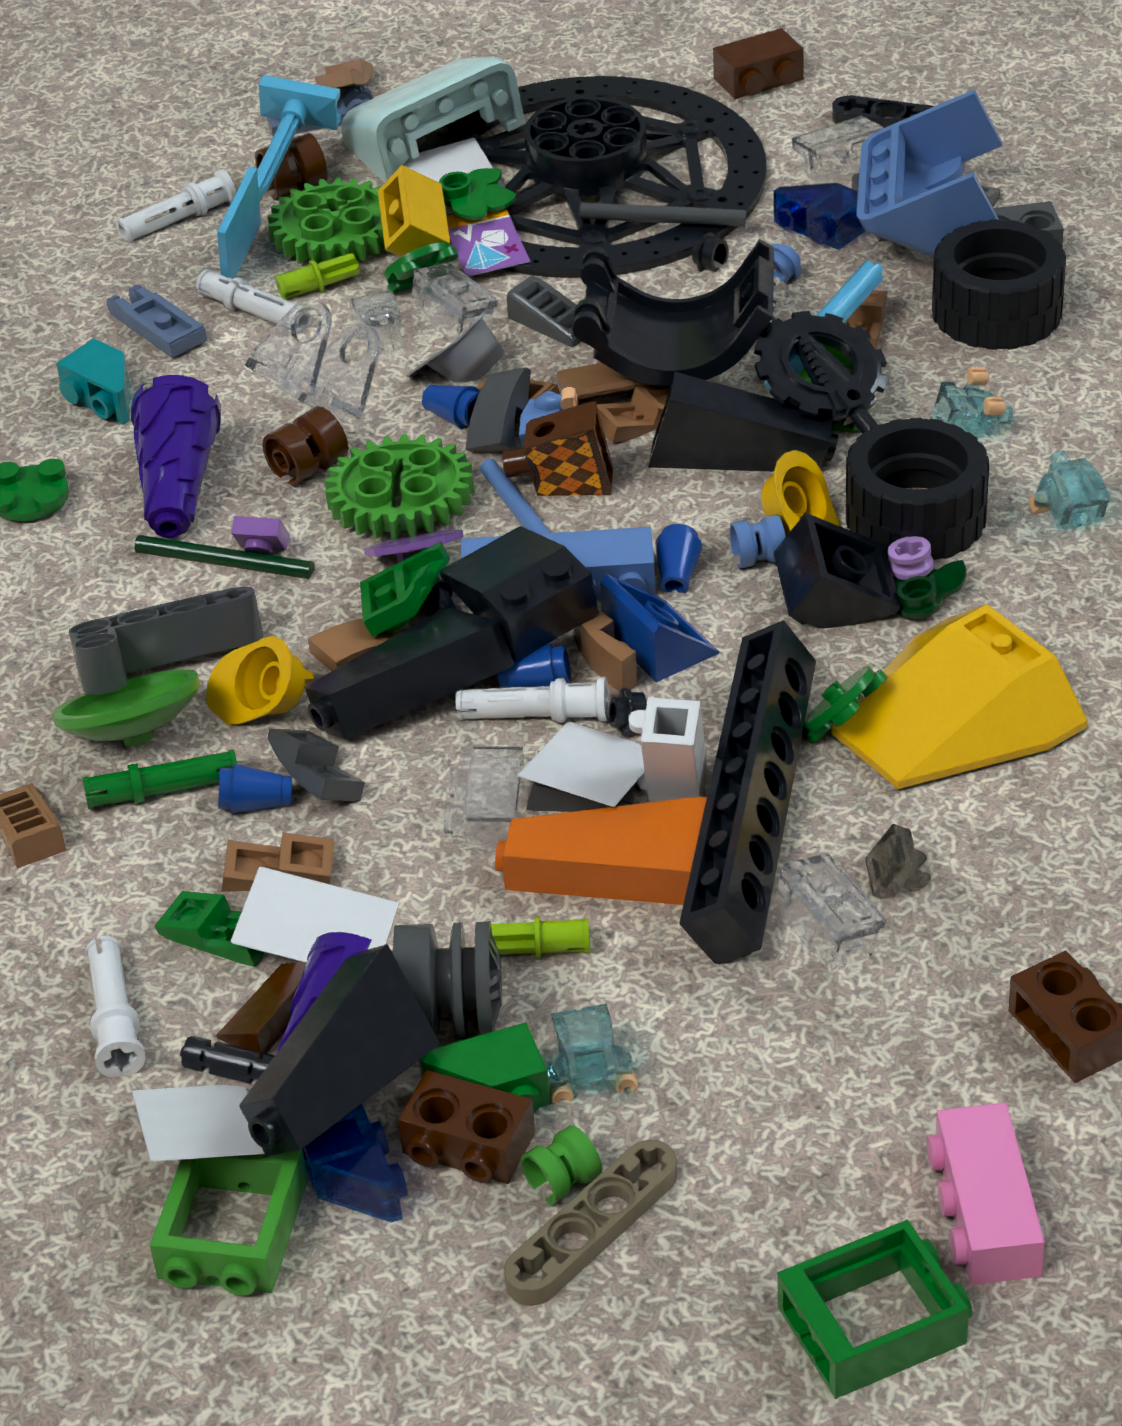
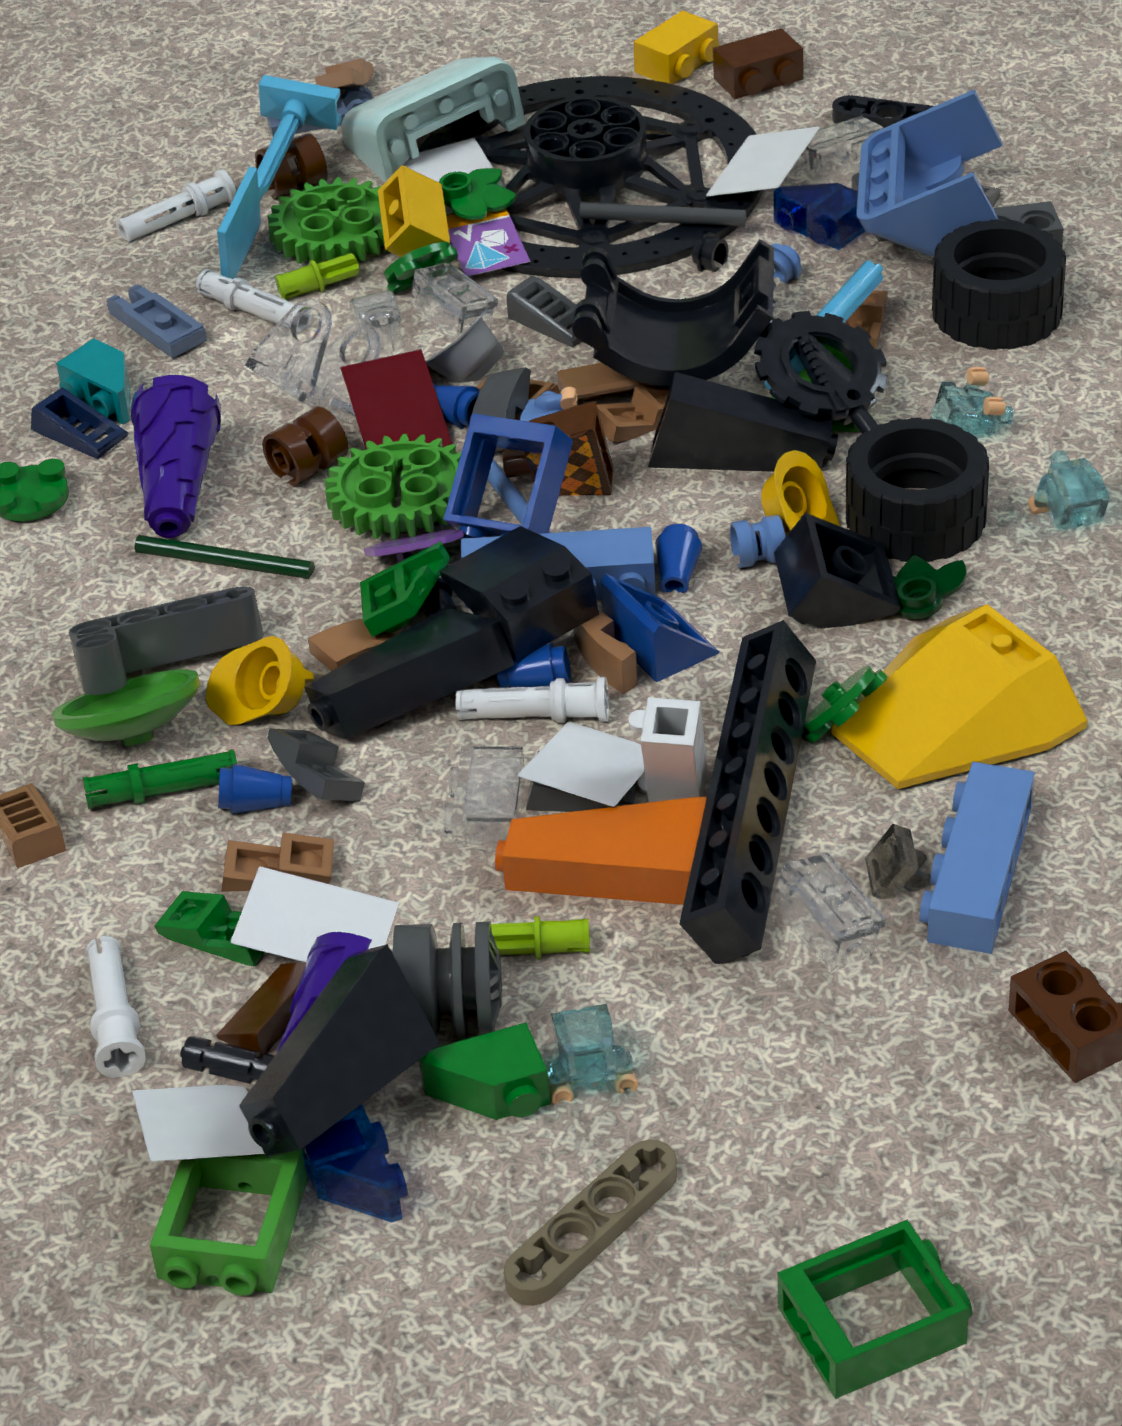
medium lavender plate [231,516,290,555] -> none
reddish brown brick [398,1070,535,1184] -> none
bright green wheel [520,1125,602,1205] -> none
black plate [609,688,647,737] -> none
lavender bush [888,536,934,580] -> none
bright pink brick [926,1102,1045,1285] -> none
none -> dark blue slope [30,387,128,459]
none -> dark red sticker [340,349,452,449]
none -> blue window [443,413,573,539]
none -> yellow brick [633,10,719,84]
none -> white sticker [706,127,820,196]
none -> medium blue brick [919,762,1035,954]

